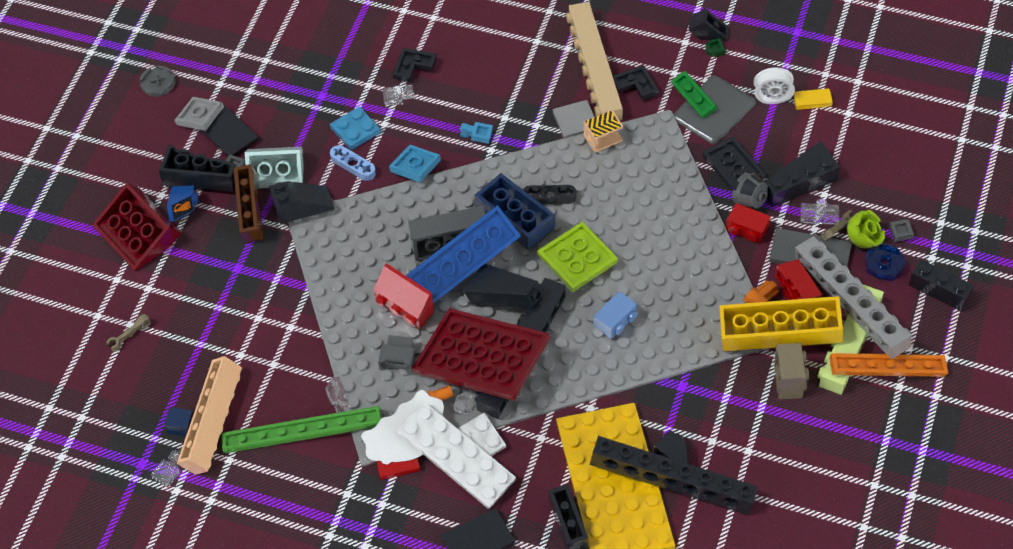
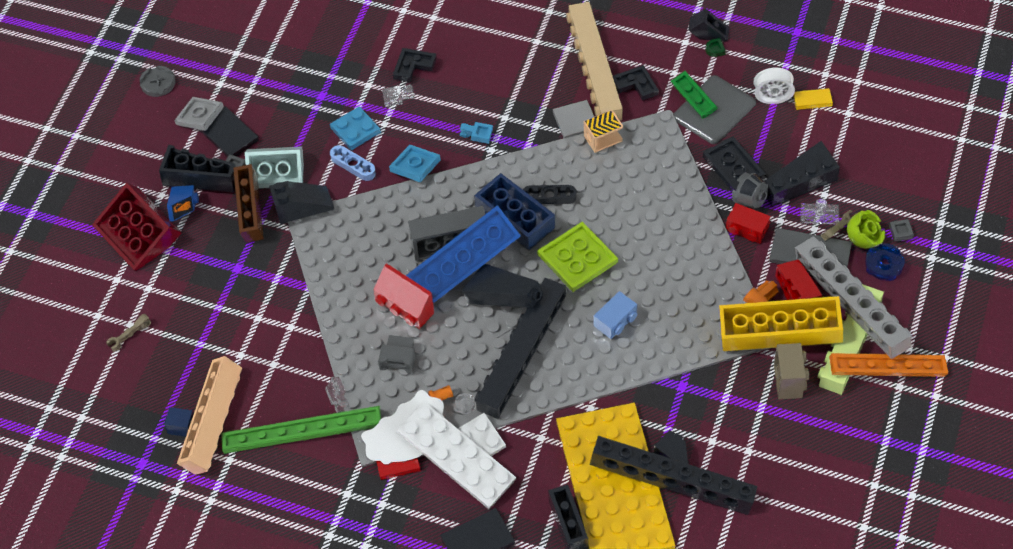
clear plate [151,450,183,487] -> none
dark red plate [412,308,551,401] -> none
black brick [909,259,974,311] -> none

